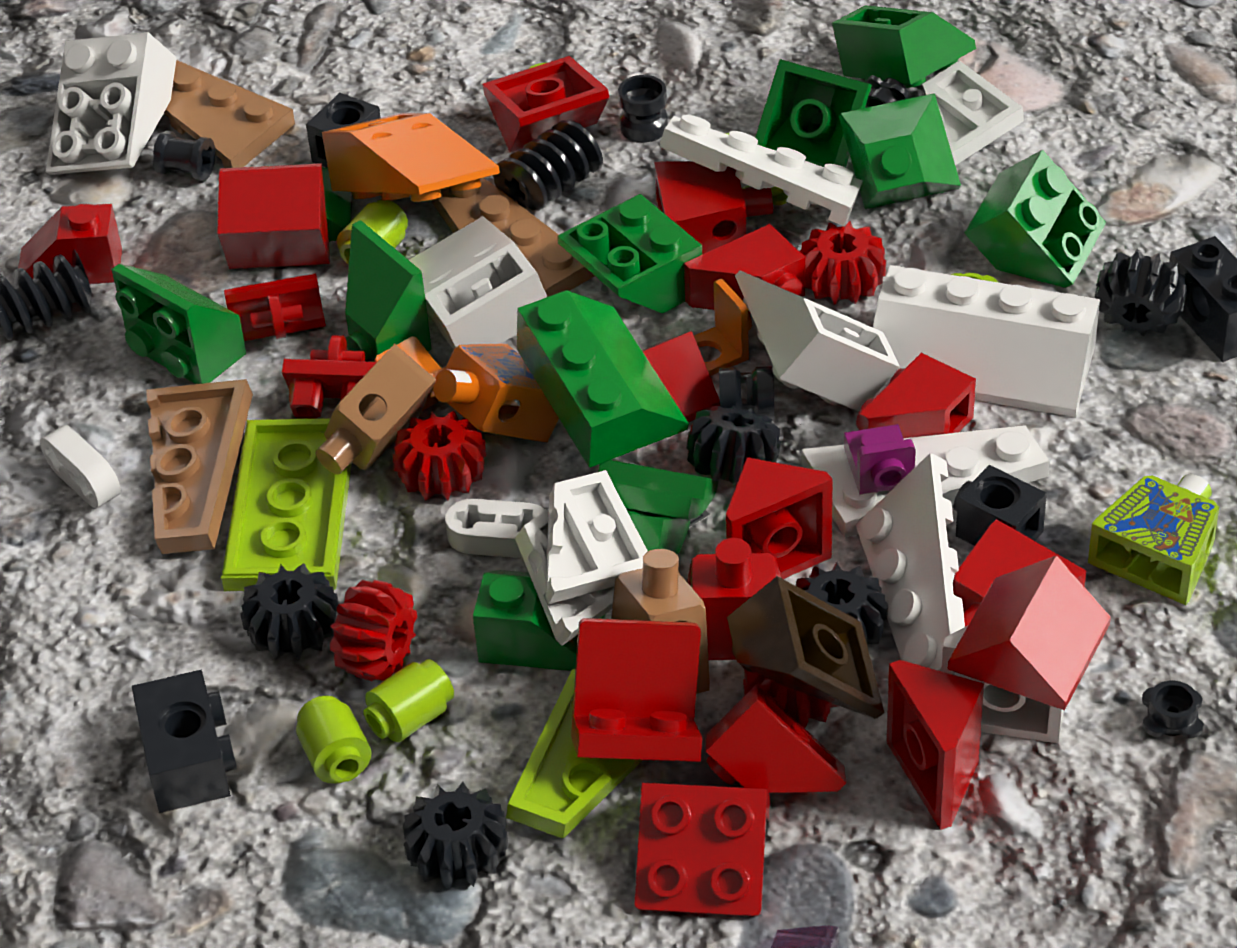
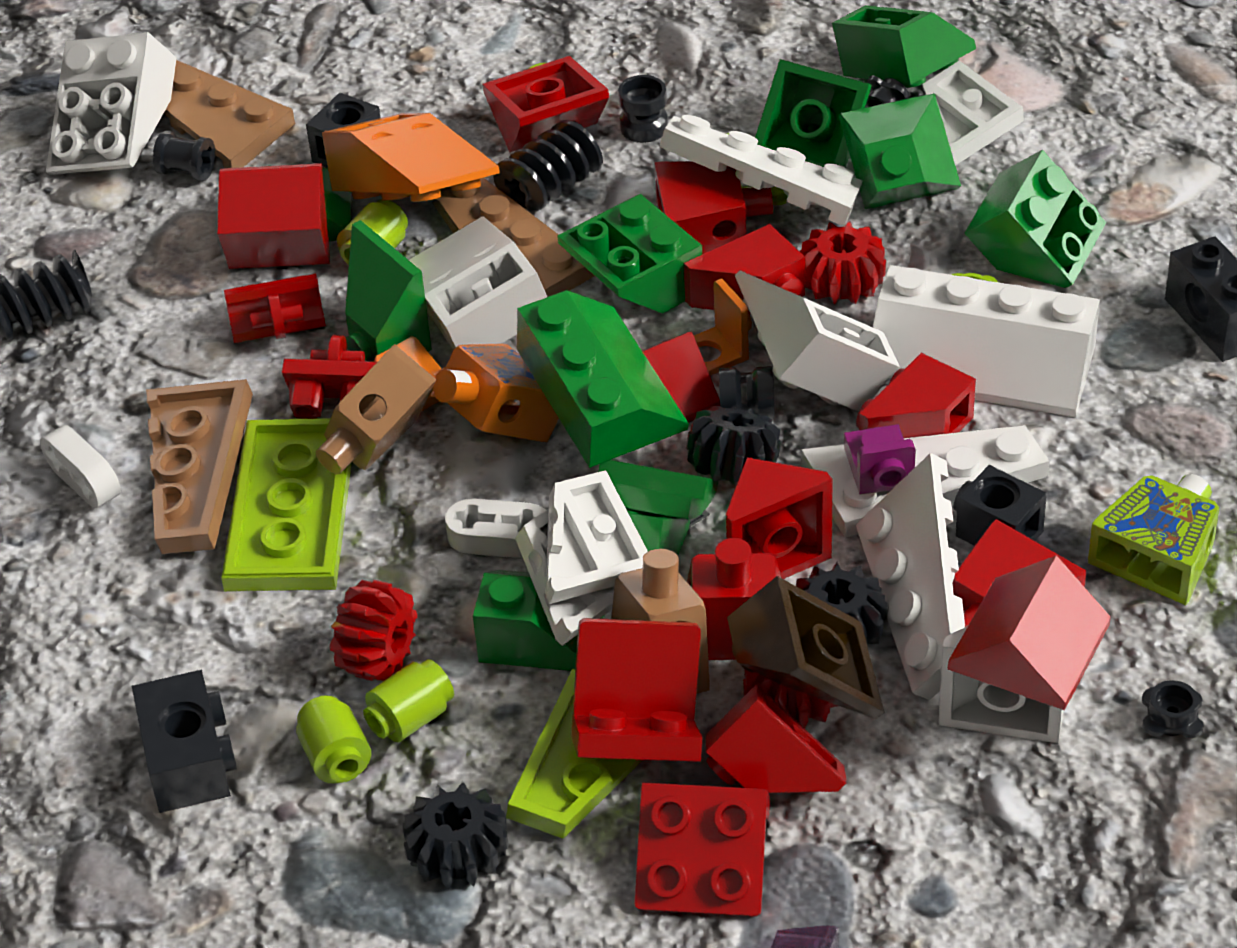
red slope [18,204,122,284] -> none
green slope [111,264,246,384] -> none
black gear [240,563,339,660] -> none
red gear [393,411,487,501] -> none
red slope [886,660,984,830] -> none
black gear [1095,249,1187,336] -> none

